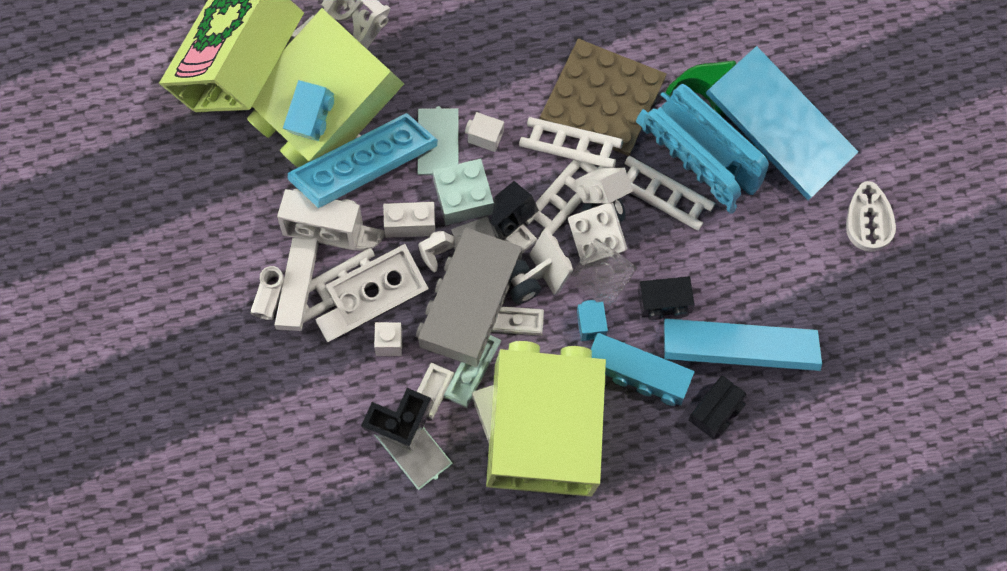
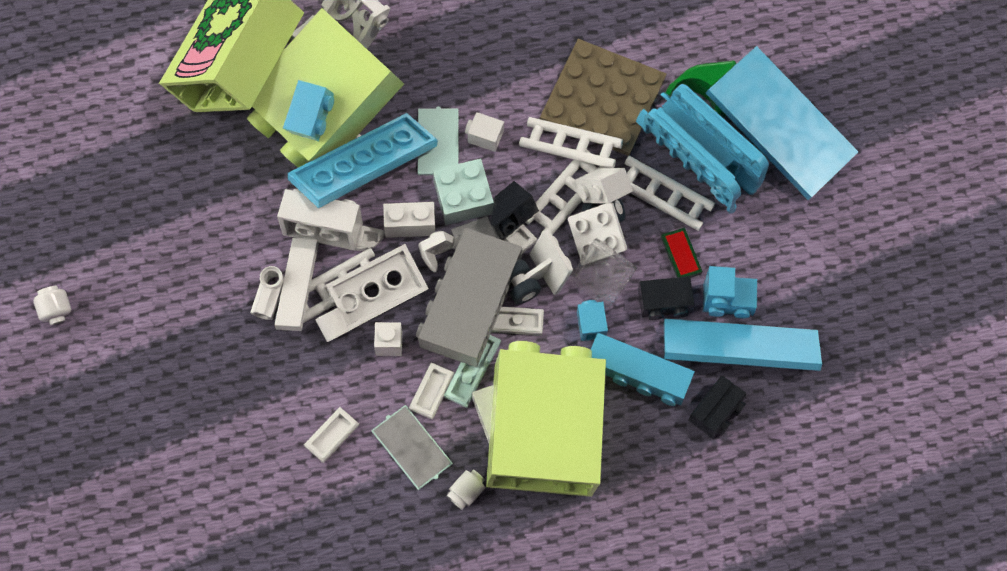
black brick [361,388,434,451] -> none
white piece [846,181,896,252] -> none
none -> white head [34,286,71,325]
none -> white tile [304,407,359,463]
none -> white brick [447,470,486,510]
none -> red tile [661,227,703,278]
none -> medium azure brick [703,266,757,319]

